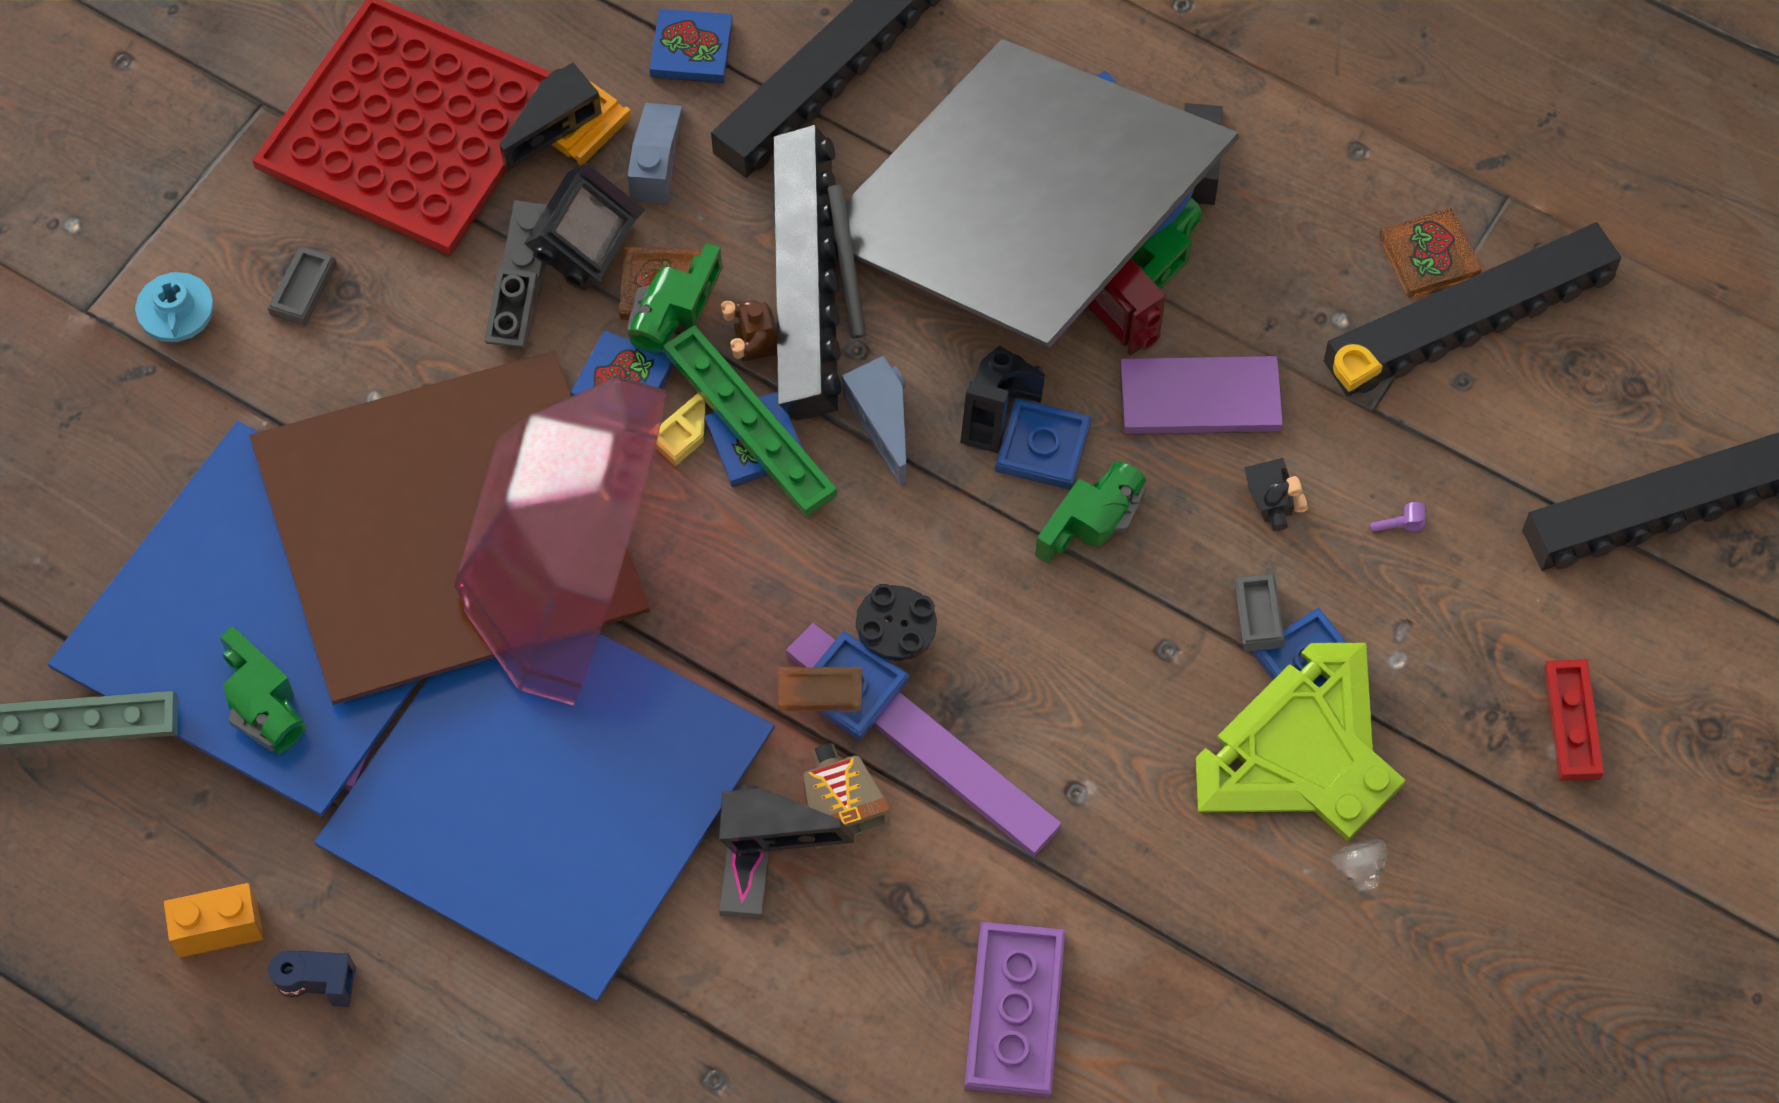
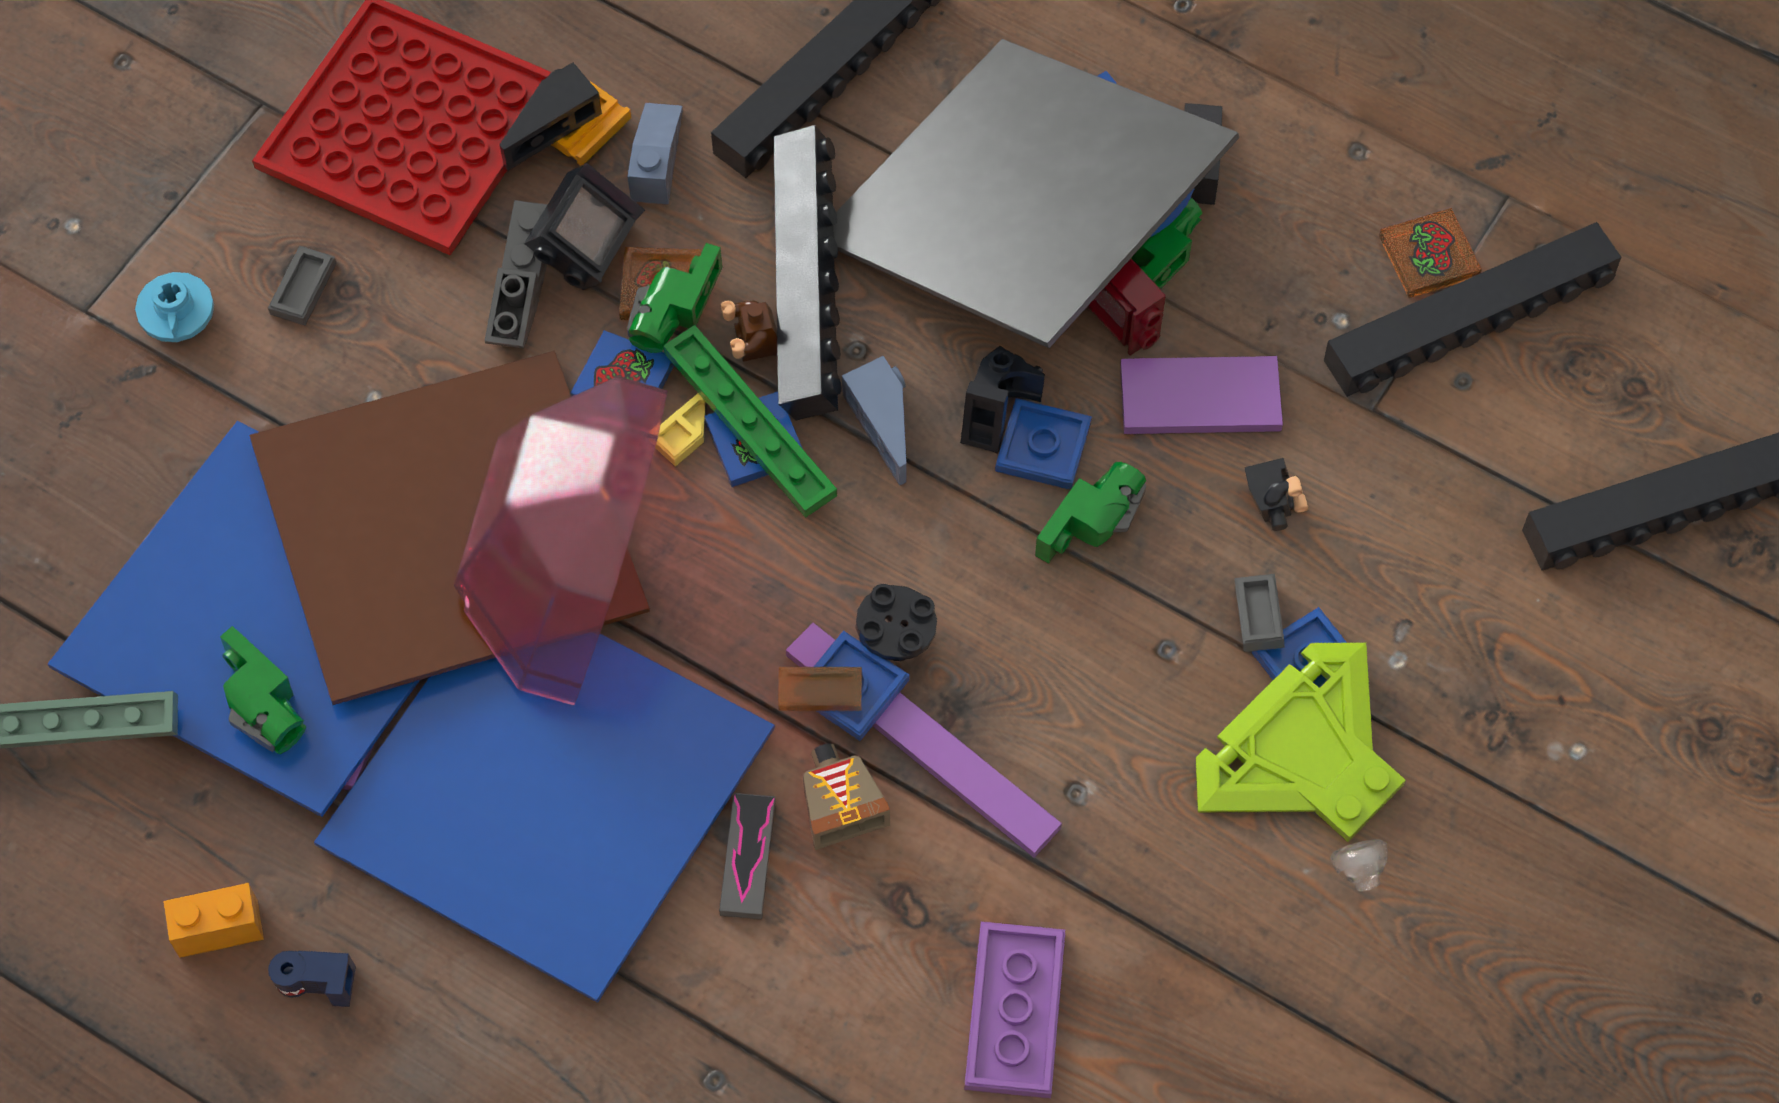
blue tile [649,8,733,83] -> none
black slope [719,785,854,854] -> none
dark grey piece [828,185,866,338] -> none
yellow tile [1333,344,1382,392] -> none
medium lavender hand [1370,502,1426,533] -> none
red plate [1544,659,1604,781] -> none

